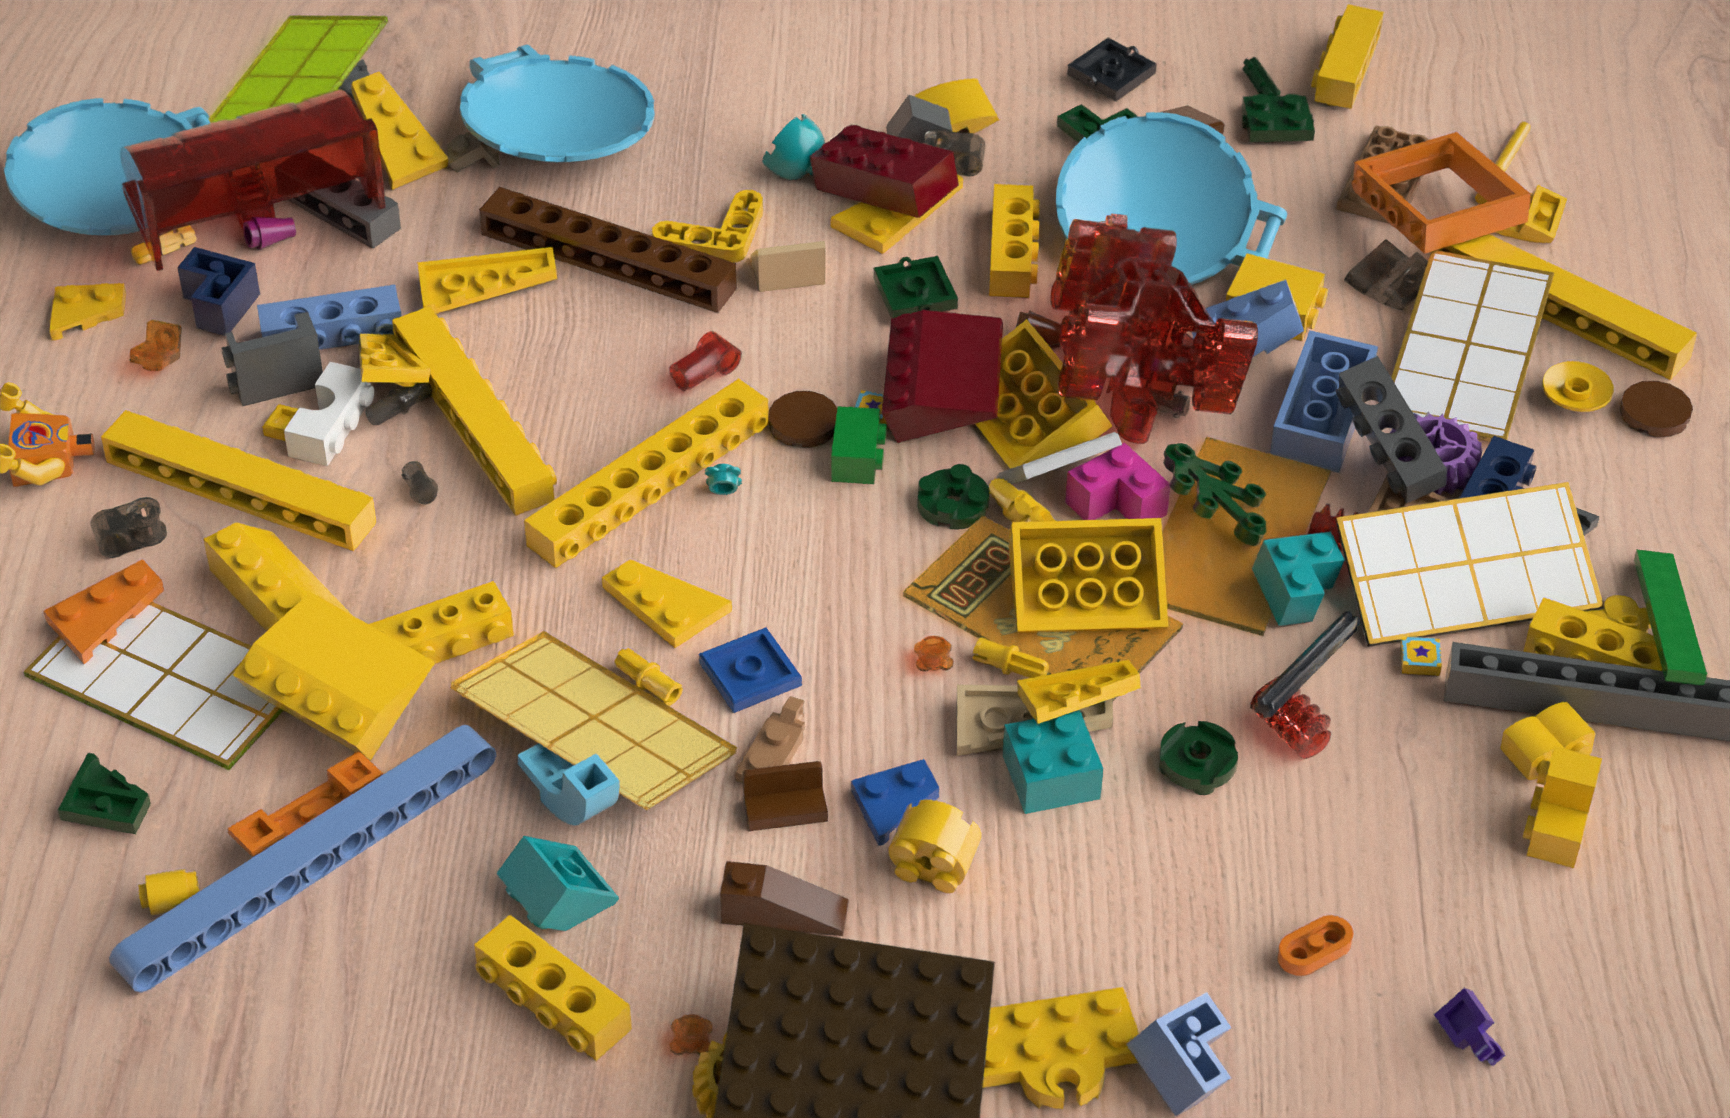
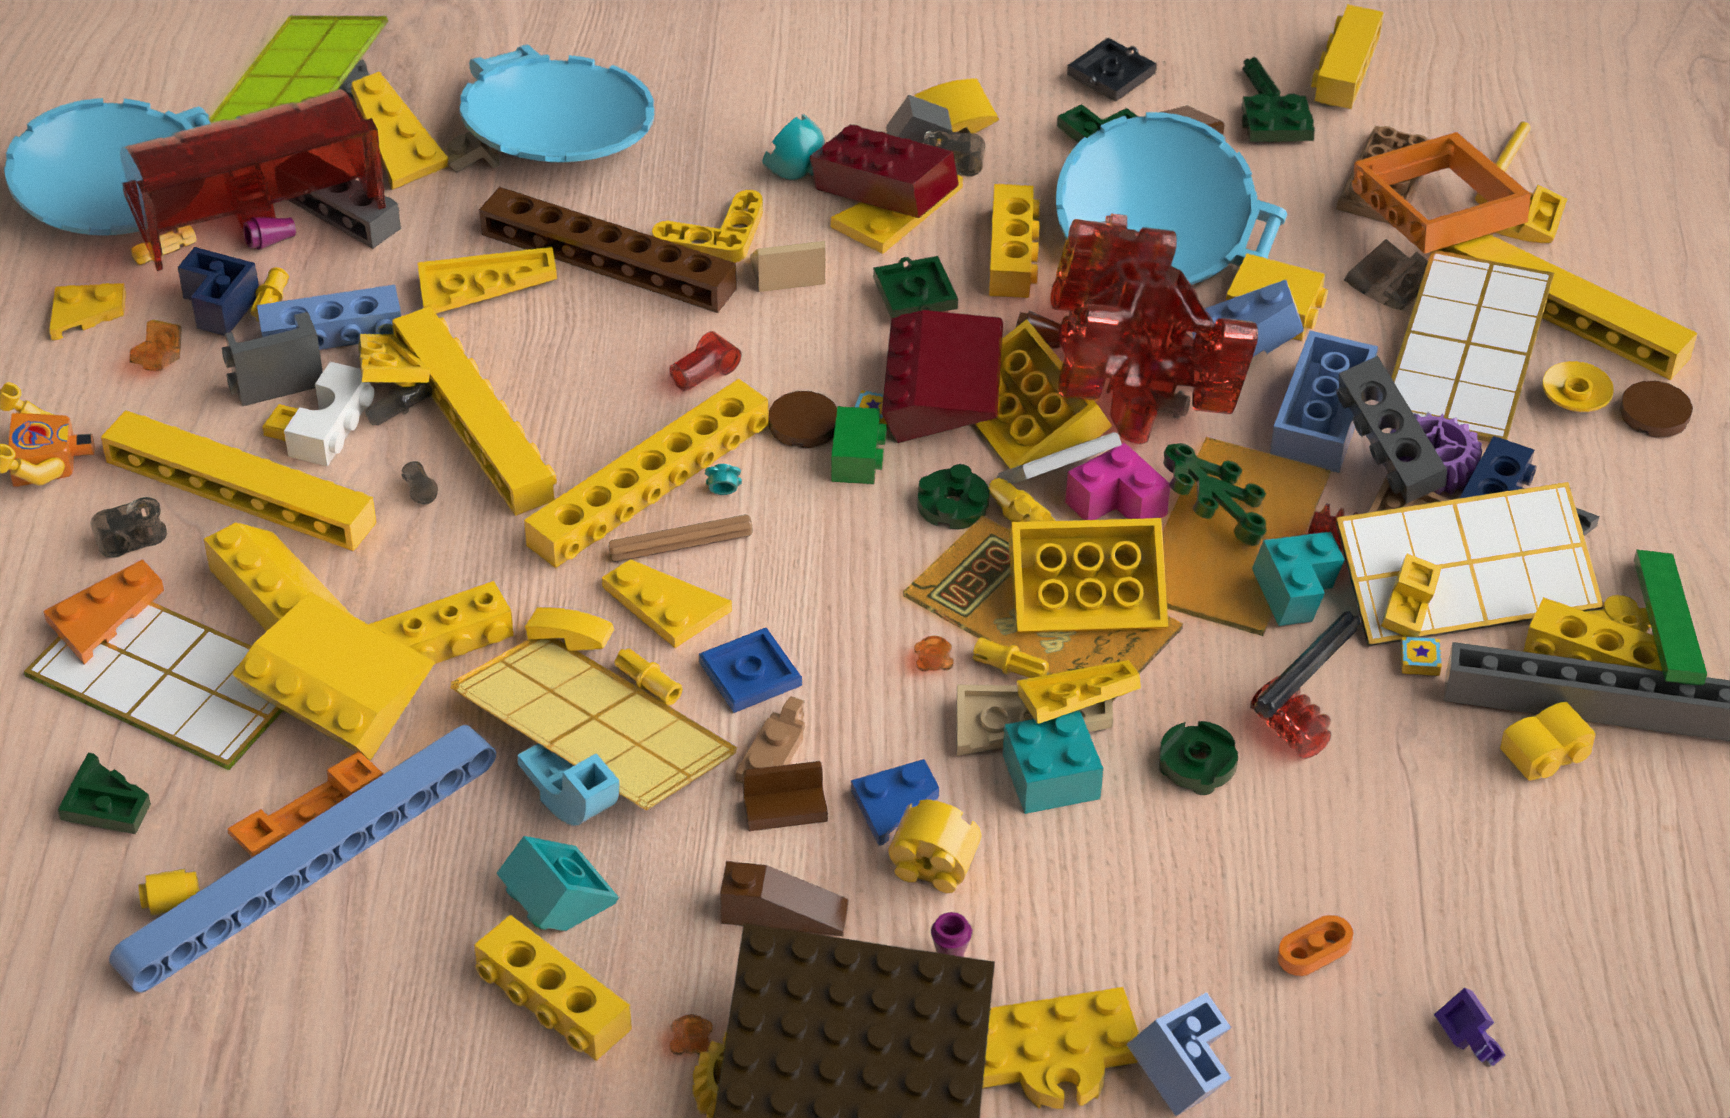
yellow brick [1522,746,1602,868] -> none
none -> yellow axle [250,267,289,322]
none -> yellow slope [525,607,614,651]
none -> medium nougat axle [608,514,753,562]
none -> magenta cone [931,912,972,957]
none -> yellow slope [1380,553,1442,637]

